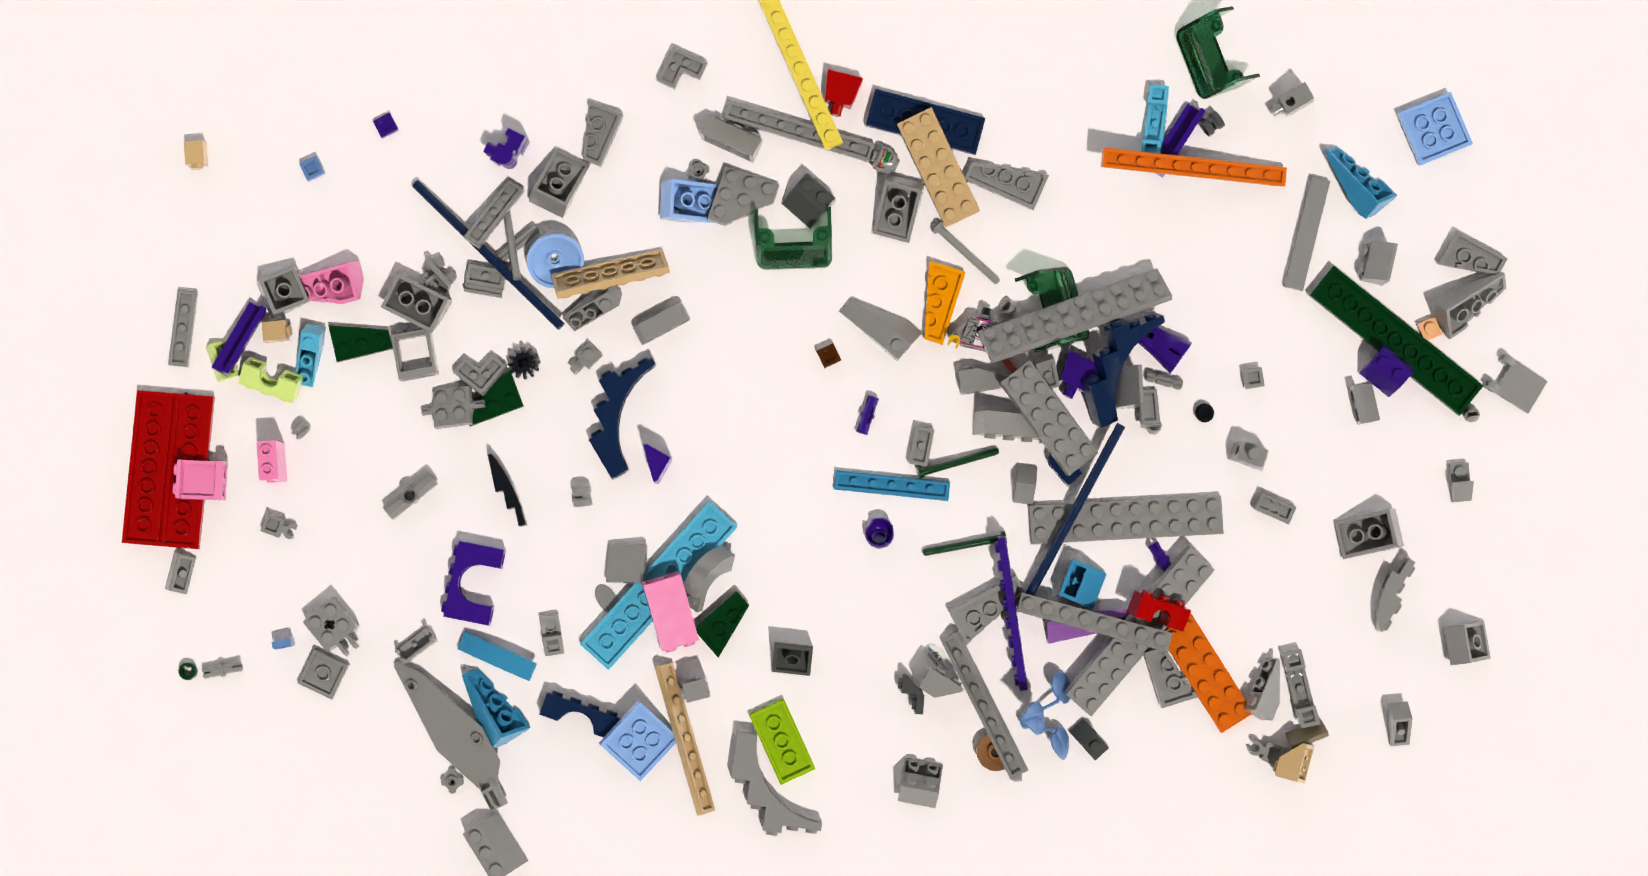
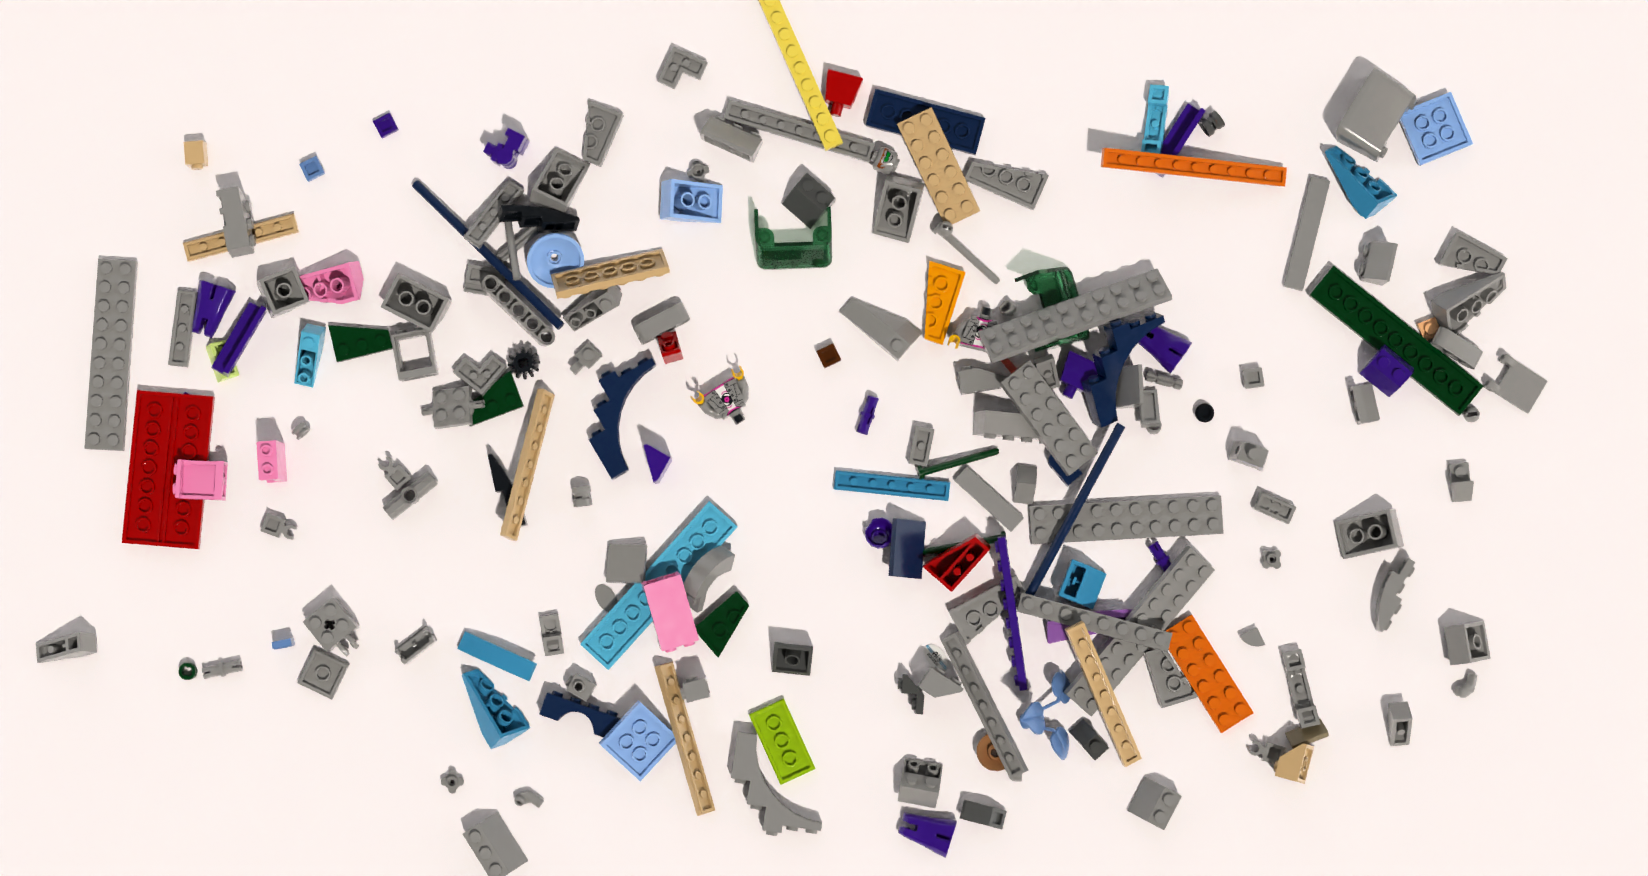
light grey slope [165,552,196,594] -> none
yellowish green arch [238,357,303,403] -> none
tan brick [261,320,292,343] -> none
light grey wing [394,661,508,812] -> none
light grey hips [422,256,457,293] -> none
dark purple arch [441,541,506,626] -> none
light grey plate [707,166,780,226] -> none
red arch [1126,589,1191,632] -> none
clear green windscreen [1176,6,1260,99] -> none
light grey slope [1244,658,1280,721] -> none
light grey torso [1270,82,1315,118] -> none
none -> light grey slope [36,632,97,663]
none -> light grey plate [84,259,138,451]
none -> tan tile [183,213,300,262]
none -> dark purple piece [192,280,236,338]
none -> light grey wedge [216,186,257,258]
none -> light grey plate [378,456,412,491]
none -> light grey beam [481,275,555,347]
none -> black slope [498,205,580,233]
none -> tan plate [500,388,555,541]
none -> light grey arm [514,791,544,808]
none -> light grey brick [565,673,597,702]
none -> red slope [657,331,684,364]
none -> torso [690,365,749,425]
none -> dark blue tile [888,518,926,579]
none -> dark purple piece [898,813,957,858]
none -> red wedge [923,533,991,592]
none -> light grey hinge [936,221,953,237]
none -> light grey tile [954,467,1024,532]
none -> dark grey slope [959,800,1007,830]
none -> tan plate [1064,621,1142,767]
none -> light grey slope [1127,777,1182,830]
none -> light grey tile [1239,627,1266,647]
none -> light grey plate [1262,550,1281,569]
none -> light grey windscreen [1336,68,1417,162]
none -> light grey beam [1431,327,1483,369]
none -> light grey arm [1454,673,1478,698]

